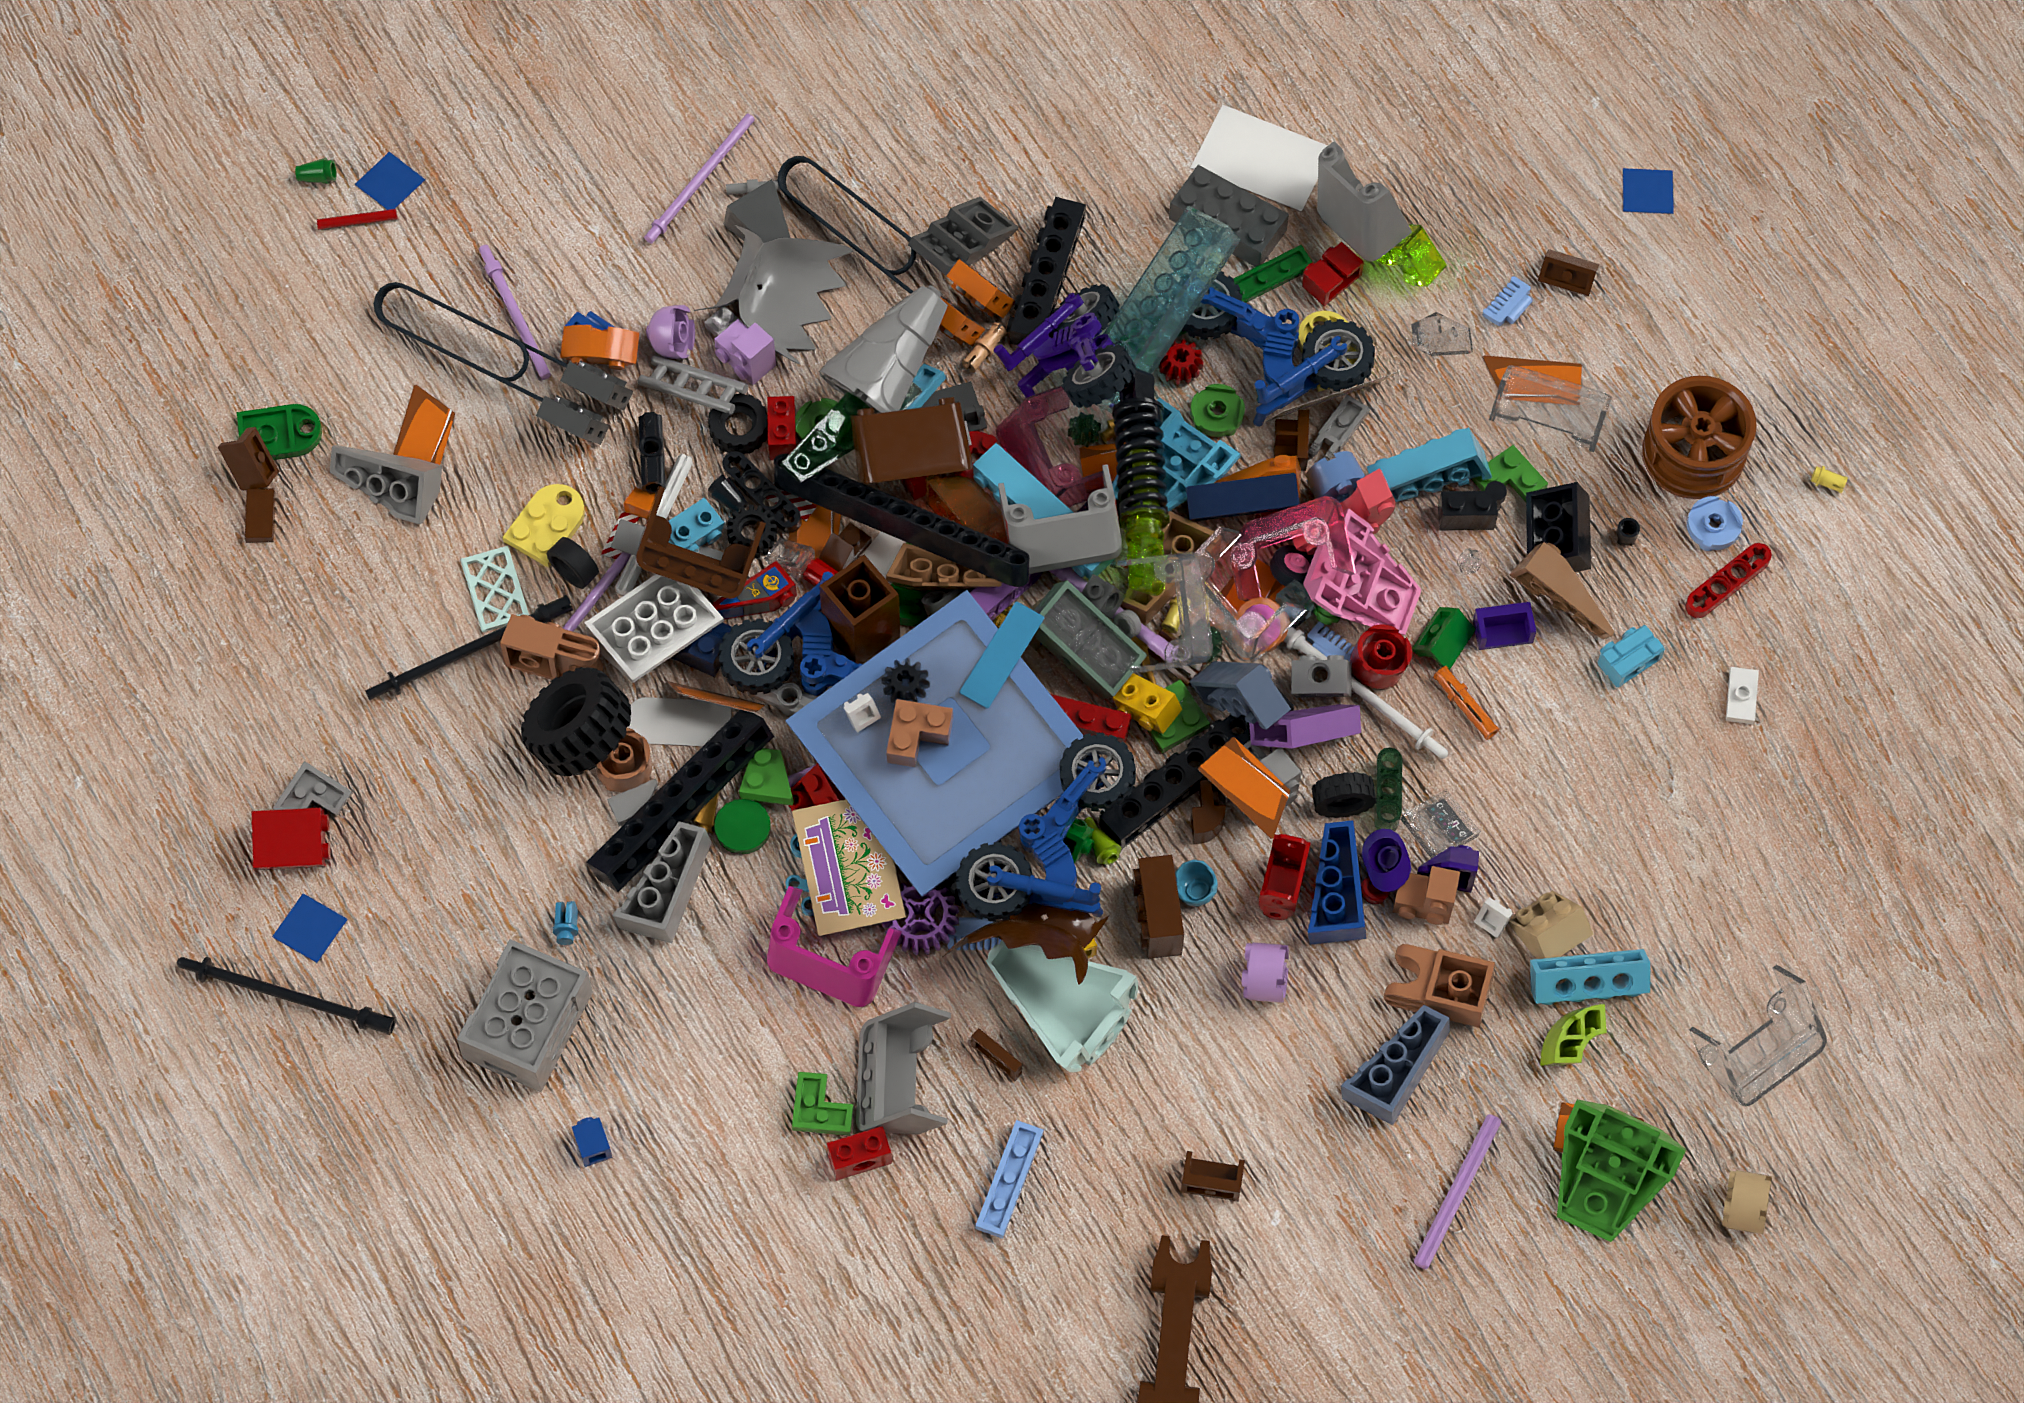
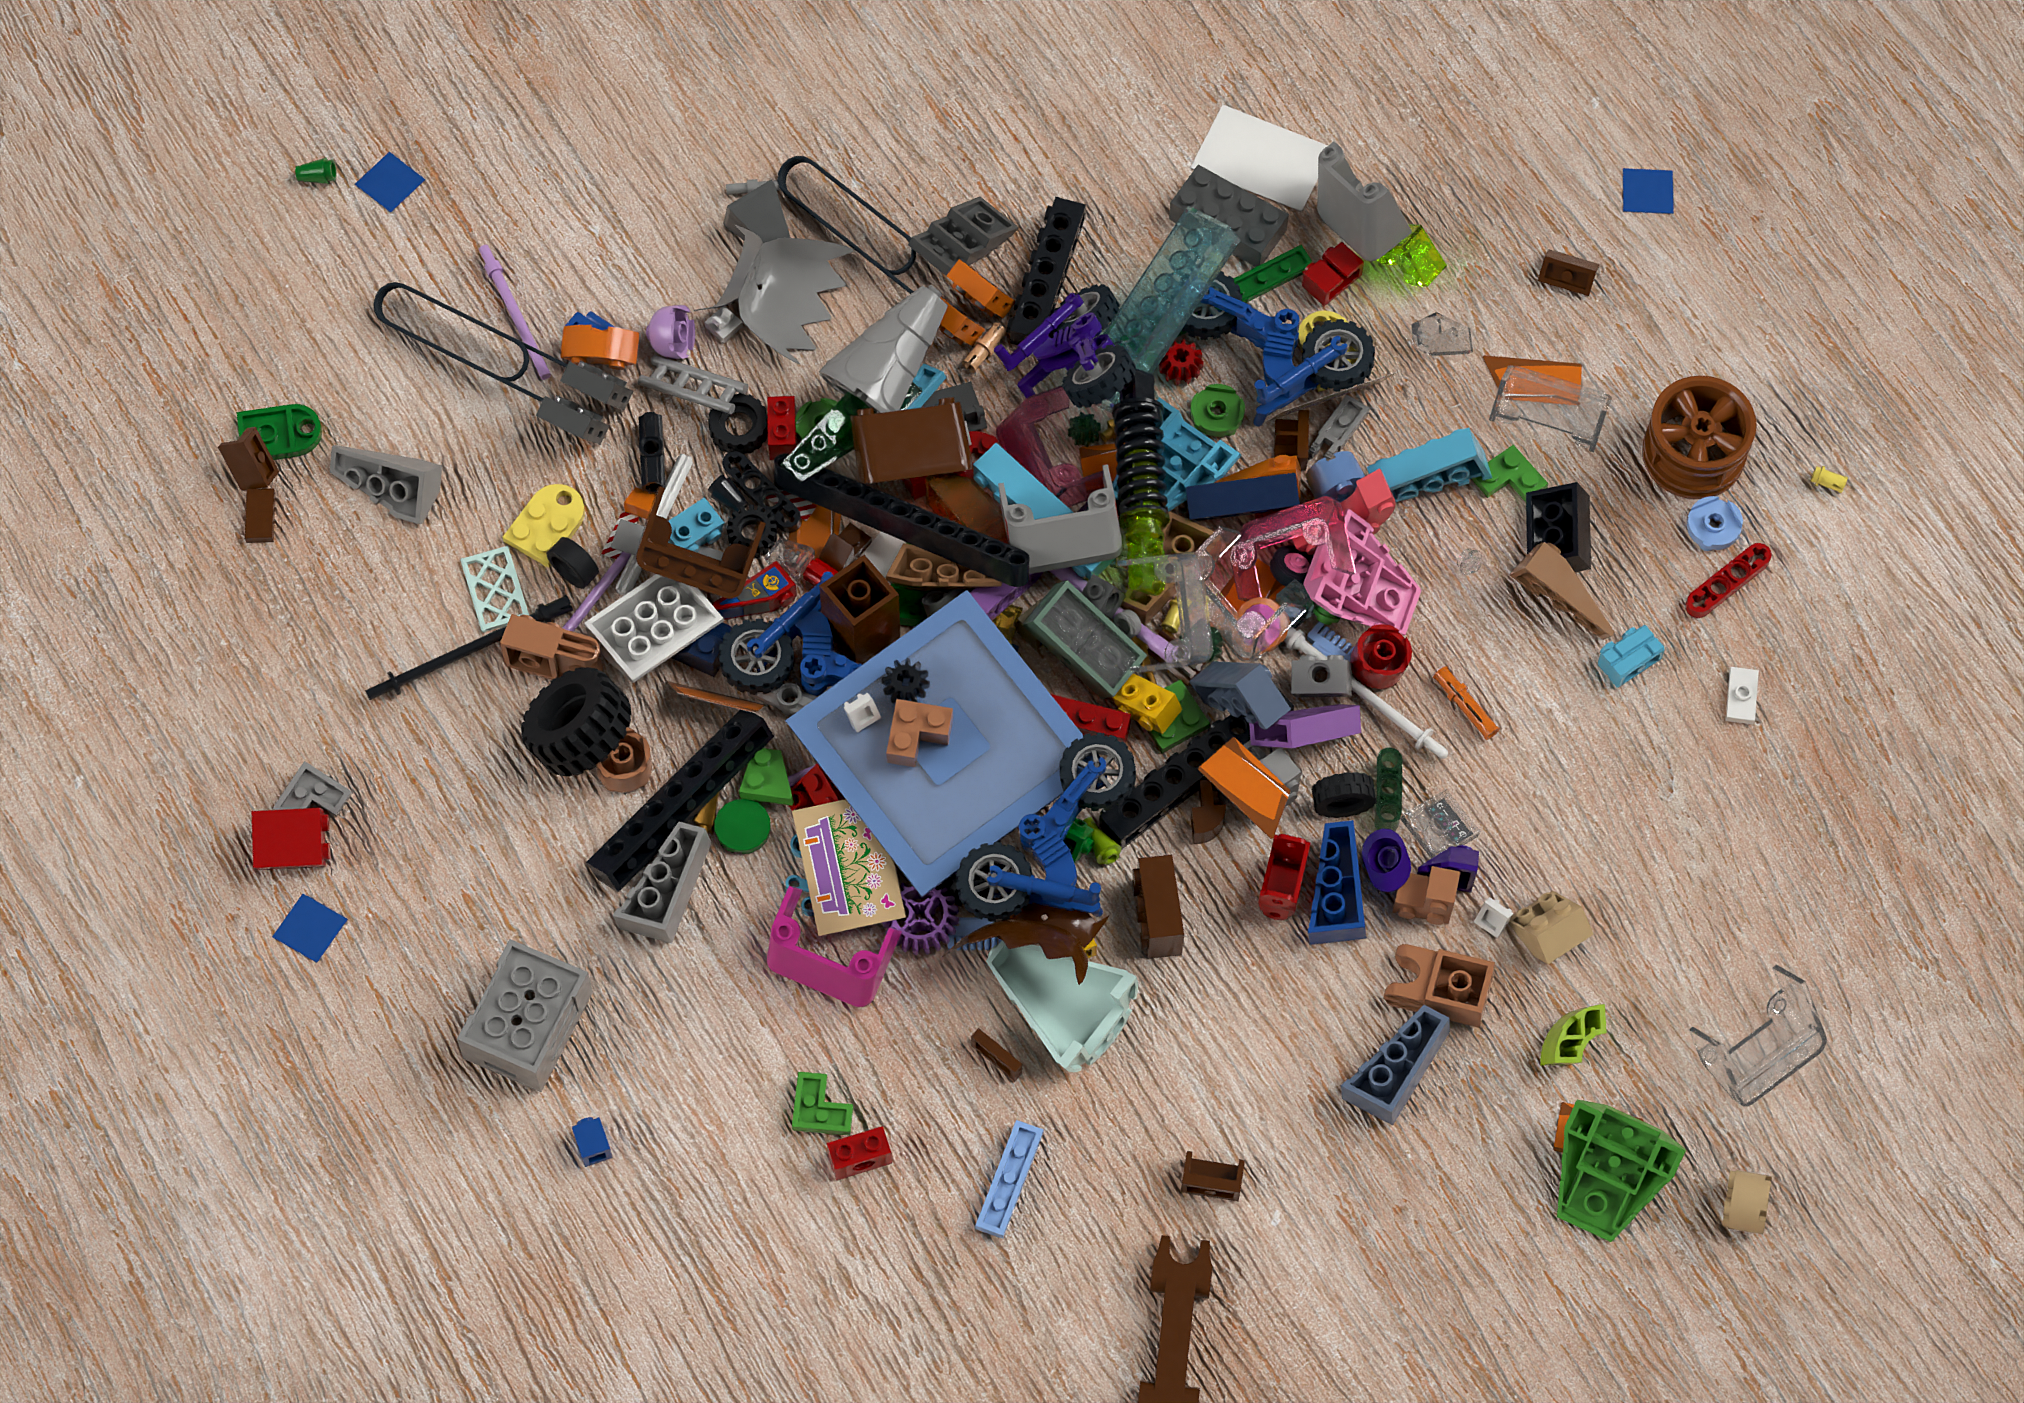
black bar [176,957,396,1035] -> none
red bar [317,209,398,230] -> none
orange sticker [393,385,455,465] -> none
dark azure arm [553,901,578,945] -> none
light grey tile [607,779,658,826] -> none
white sticker [627,697,731,746] -> none
lavender bar [644,113,755,244] -> none
lavender brick [714,319,776,385] -> none
light grey windscreen [856,1002,951,1134] -> none
dark azure sticker [960,602,1044,708] -> none
medium azure hair [1175,859,1218,907] -> none
lavender brick [1242,942,1289,1003] -> none
red tile [1361,876,1389,904] -> none
green panel [1412,607,1475,670] -> none
lavender axle [1414,1114,1501,1269] -> none
black hinge [1438,481,1507,531] -> none
dark purple panel [1473,602,1536,650] -> none
light blue piece [1482,276,1533,326] -> none
medium azure brick [1530,949,1650,1005] -> none
black hose [1616,518,1640,546] -> none

